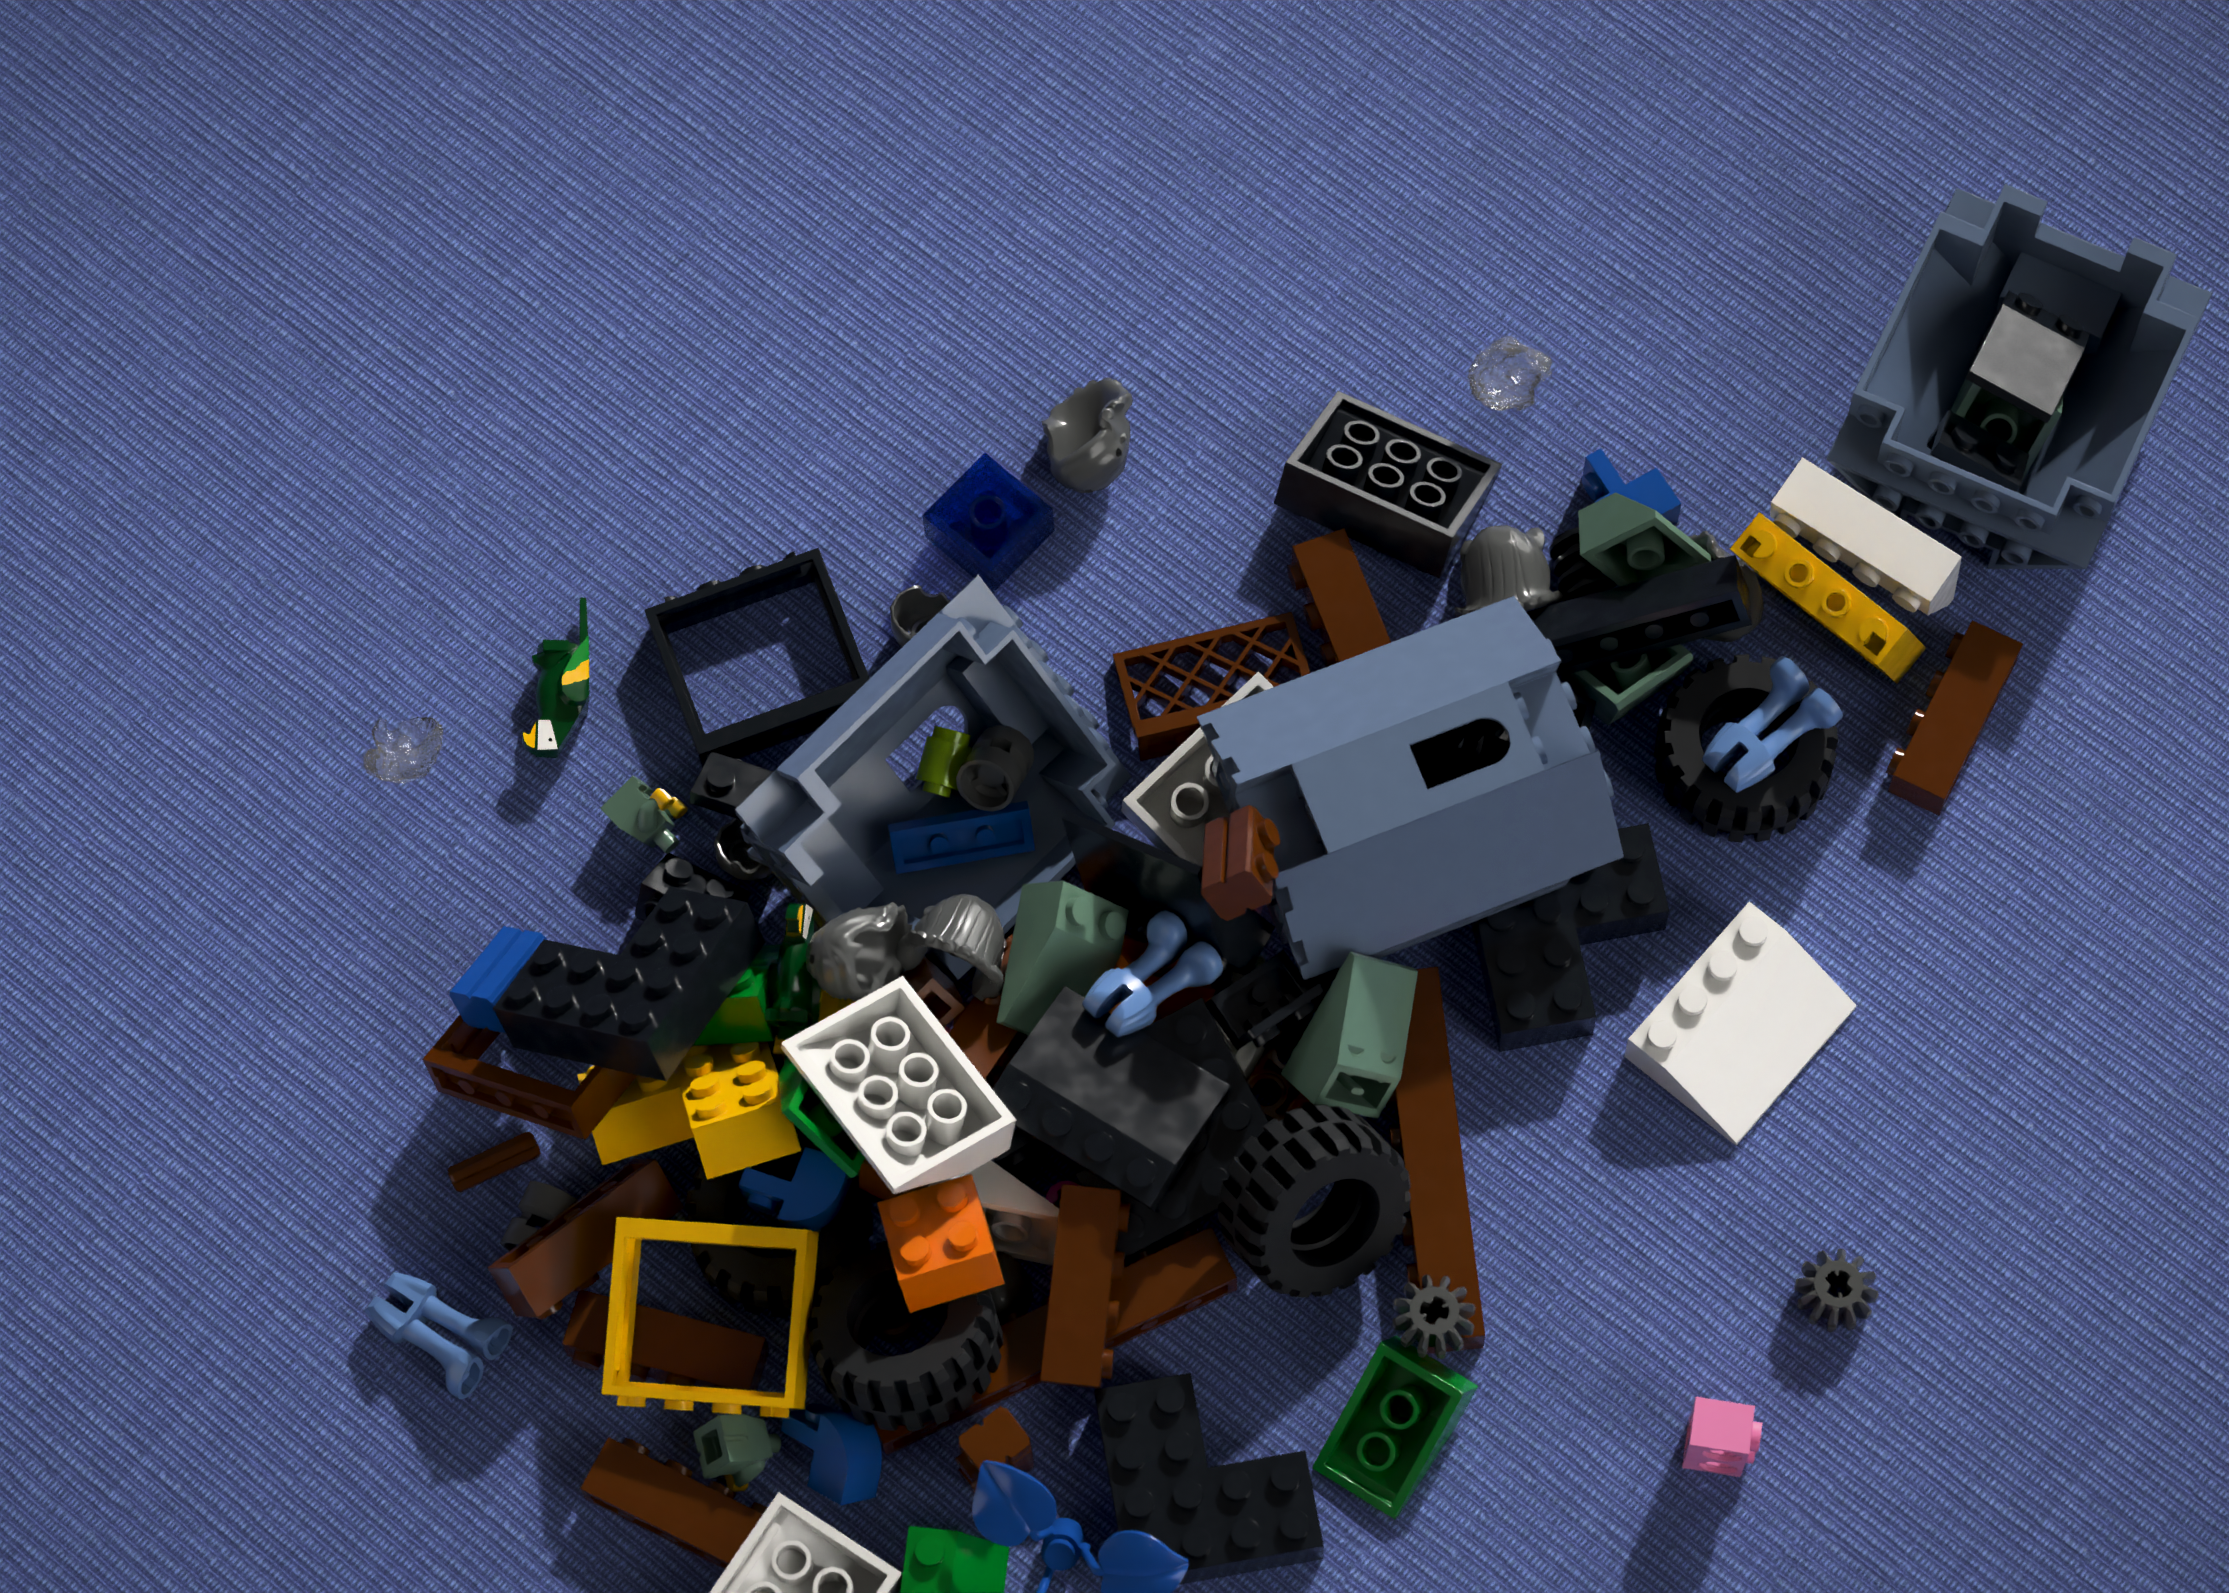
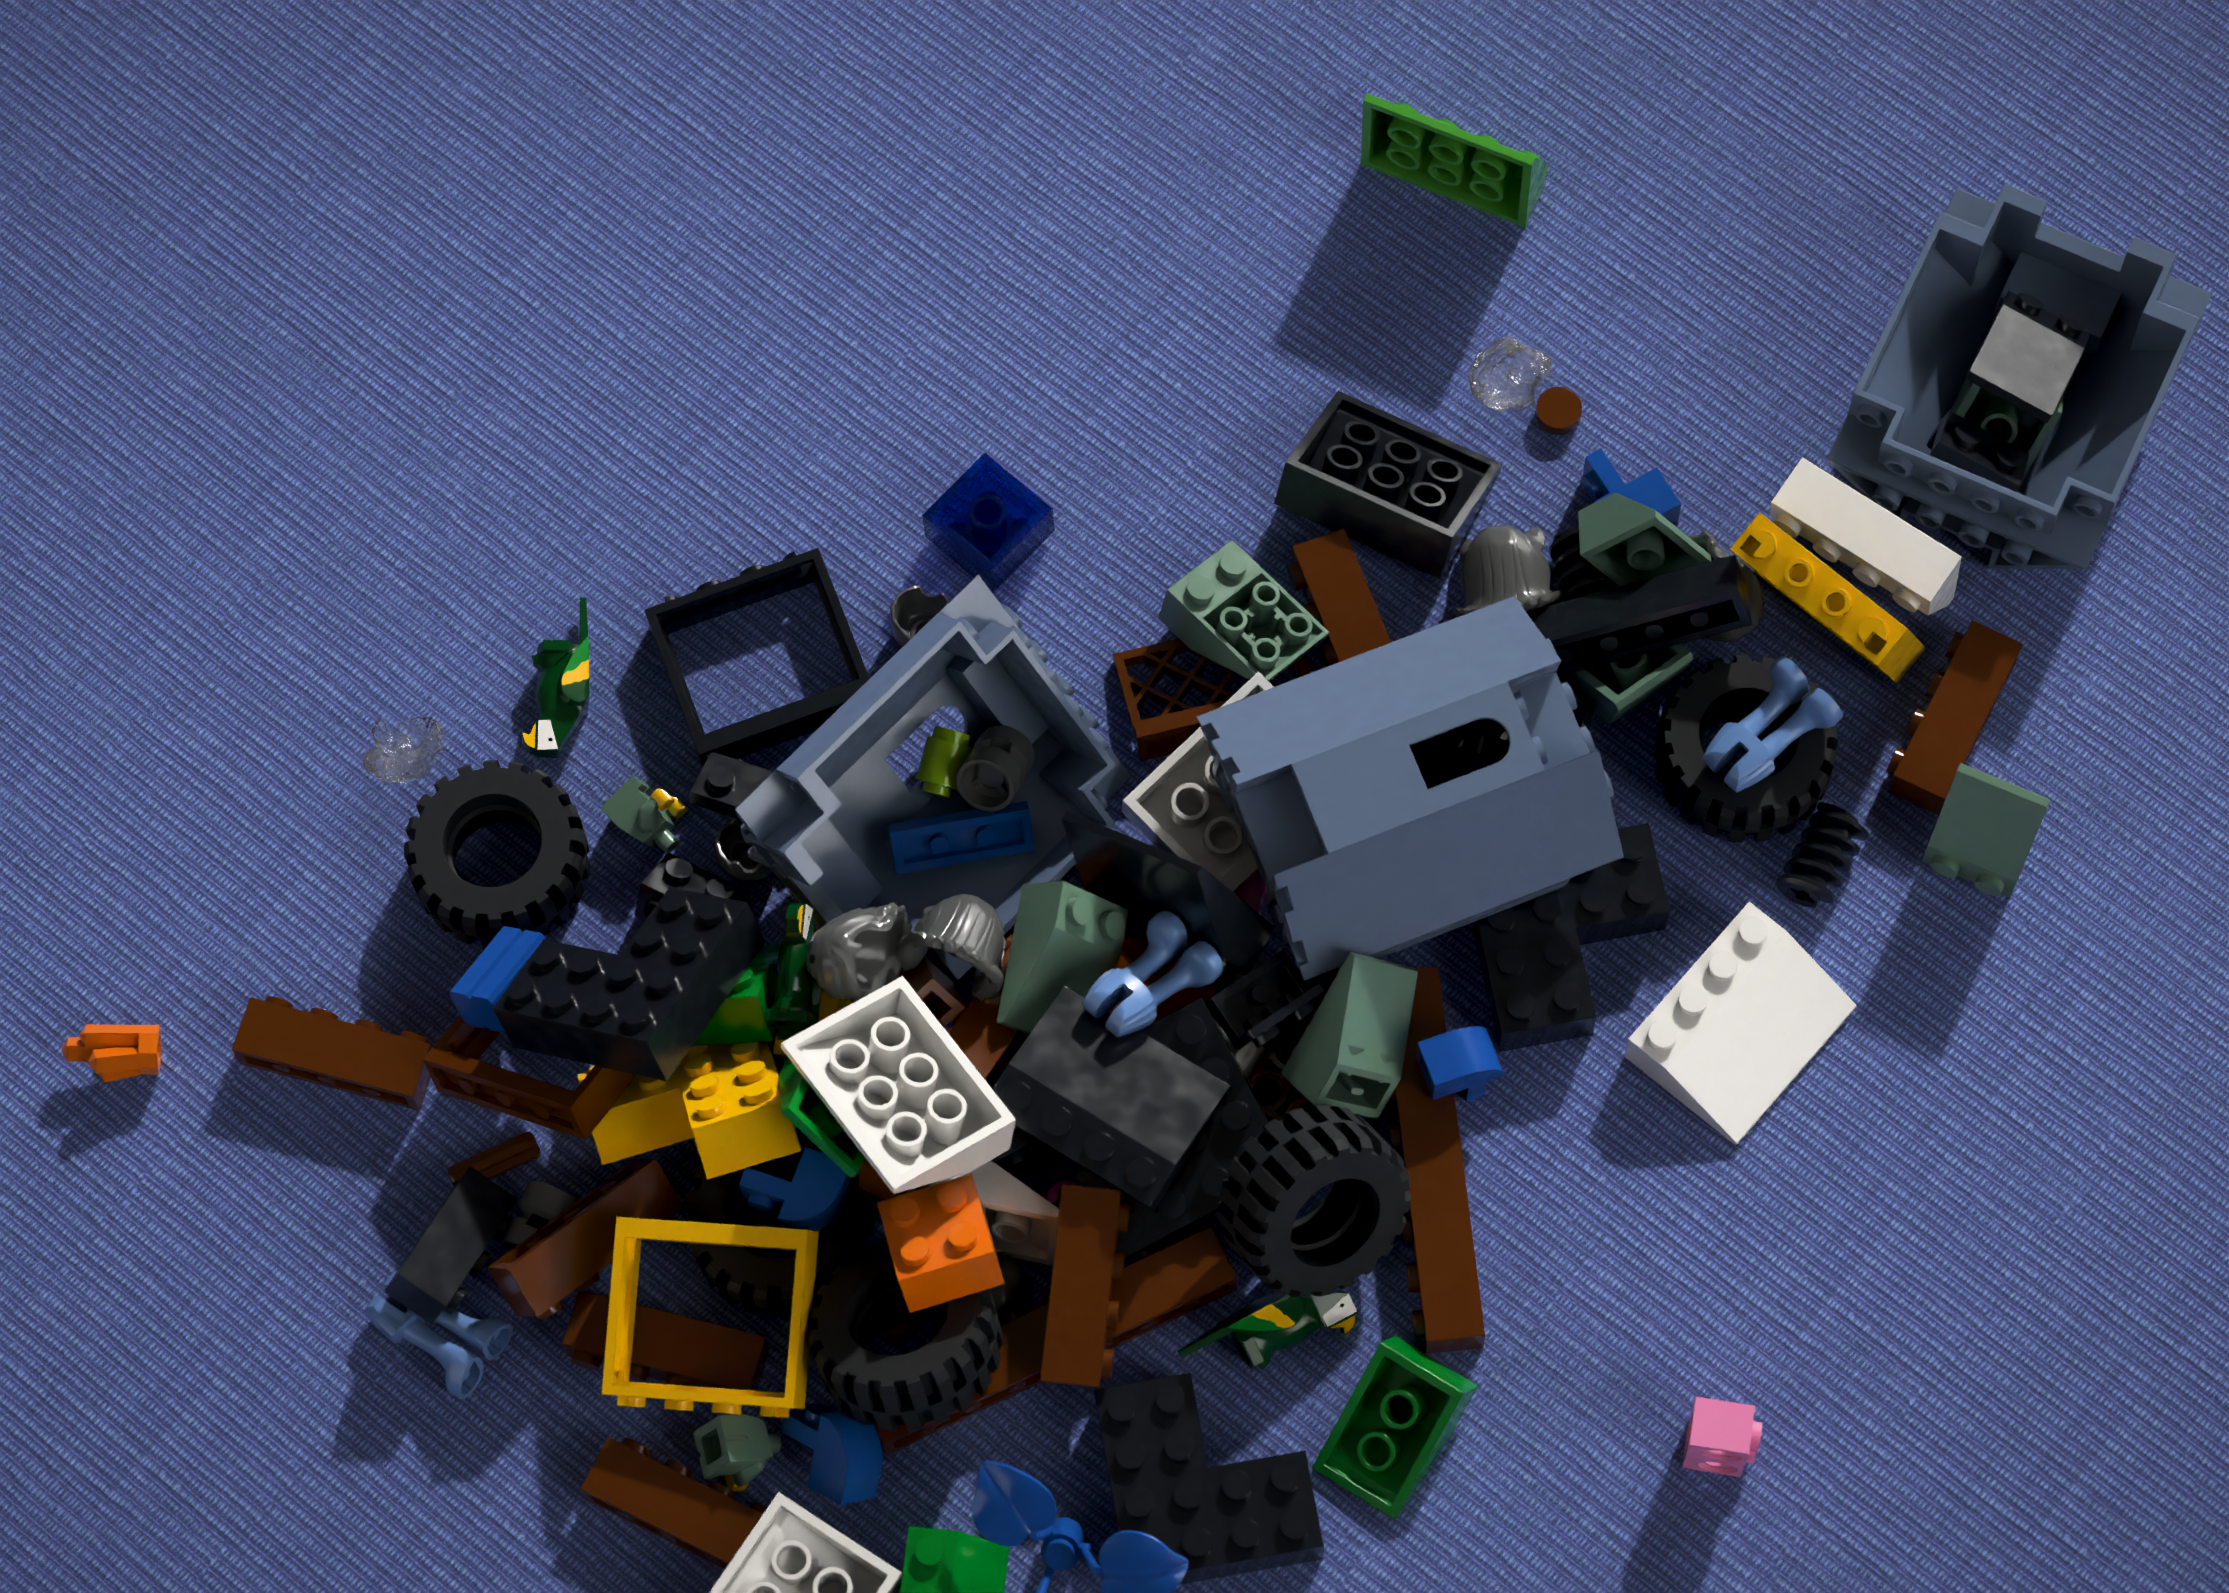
reddish brown brick [955,1406,1034,1493] -> none
dark grey piece [1042,377,1133,493] -> none
reddish brown brick [1201,805,1280,921] -> none
dark grey gear [1392,1274,1475,1359] -> none
dark grey gear [1794,1248,1879,1333] -> none
none -> orange rock [61,1024,161,1083]
none -> reddish brown brick [232,996,432,1111]
none -> black brick [384,1166,518,1324]
none -> black tyre [404,760,590,948]
none -> sand green slope [1158,540,1330,682]
none -> dark green animal [1177,1290,1357,1369]
none -> bright green slope [1361,93,1548,228]
none -> blue brick [1416,1026,1505,1102]
none -> reddish brown tile [1536,387,1582,435]
none -> black piece [1775,802,1869,908]
none -> sand green slope [1922,763,2051,897]

